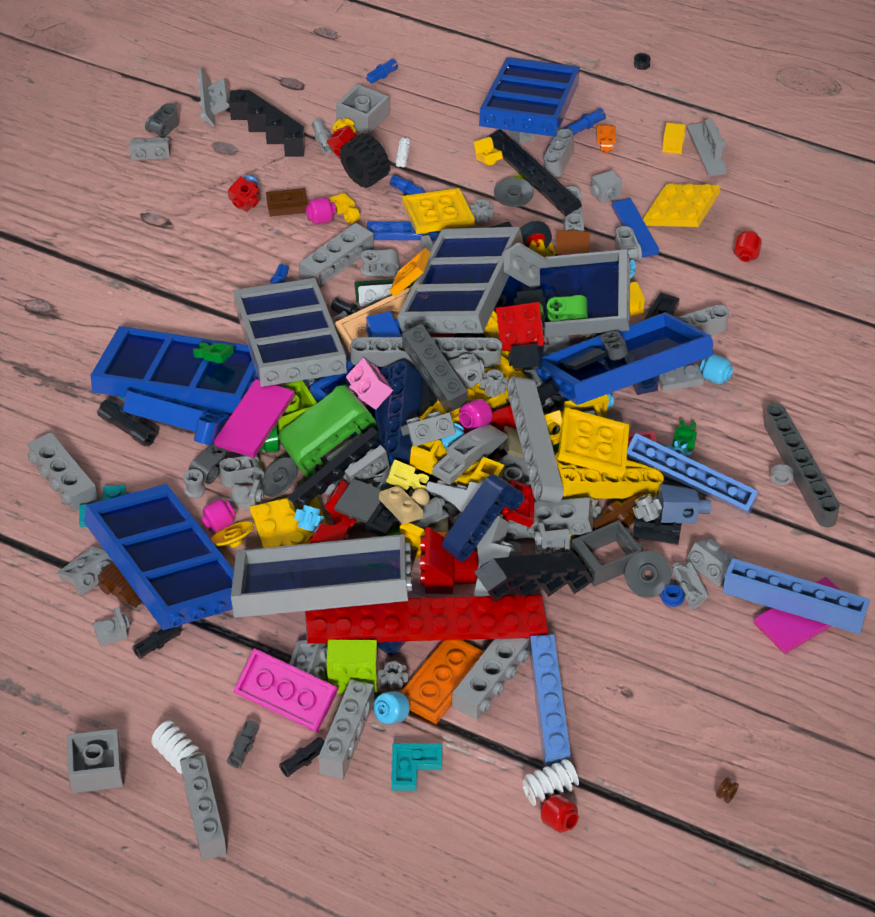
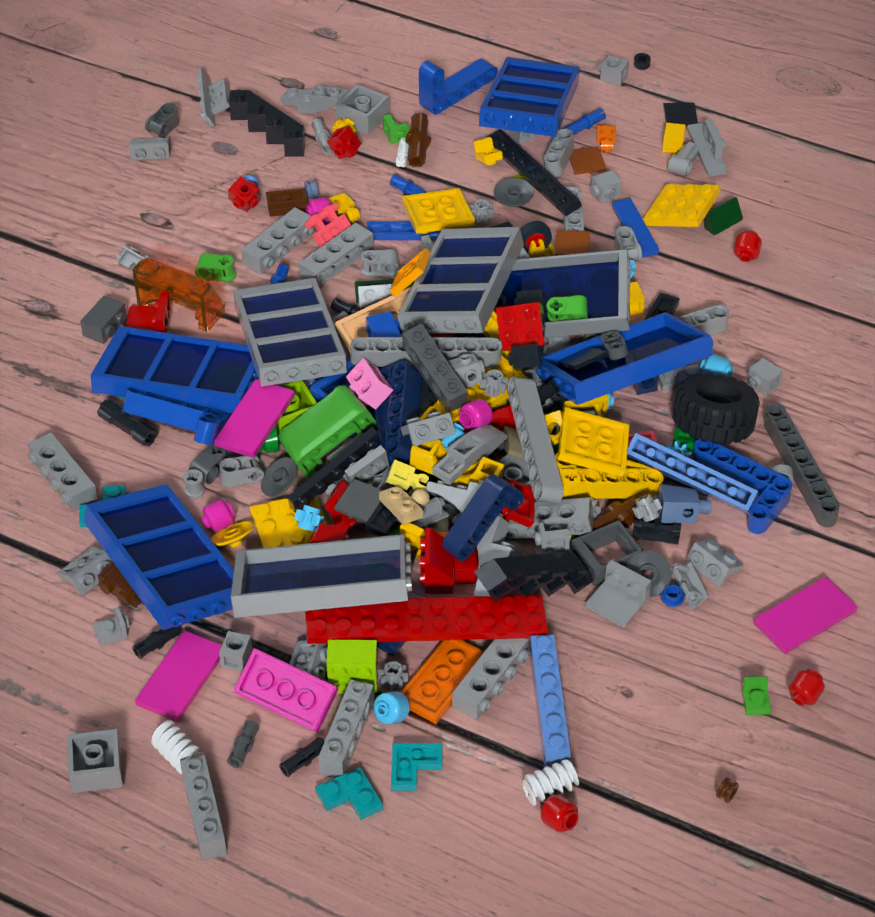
green plate [193,343,234,363] -> none
light grey bracket [229,480,264,510] -> none
black tyre [340,133,390,188] -> none
blue axle [366,59,398,84] -> none
light grey bracket [504,243,548,289] -> none
medium blue brick [723,558,870,634] -> none
none -> dark grey brick [80,296,127,344]
none -> light grey hinge [116,244,158,278]
none -> red bracket [125,291,171,333]
none -> clear orange windscreen [132,259,226,332]
none -> dark pink tile [135,631,222,722]
none -> bright green piece [195,253,236,282]
none -> light grey brick [219,631,252,672]
none -> light grey brick [241,207,314,274]
none -> light grey slope [280,85,348,113]
none -> sand blue bush [304,180,318,199]
none -> coral plate [304,203,352,247]
none -> teal plate [315,767,383,820]
none -> bright green bracket [383,114,409,144]
none -> reddish brown piece [405,113,431,167]
none -> blue beam [419,59,498,115]
none -> dark orange piece [570,147,606,175]
none -> light grey bracket [585,560,651,628]
none -> light grey brick [599,55,629,86]
none -> black piece [663,102,698,127]
none -> light grey piece [668,142,699,177]
none -> black tyre [672,373,760,444]
none -> blue beam [692,439,792,534]
none -> dark green slope [705,197,743,235]
none -> bright green bracket [742,676,771,716]
none -> light grey brick [747,358,783,396]
none -> red head [788,669,825,706]

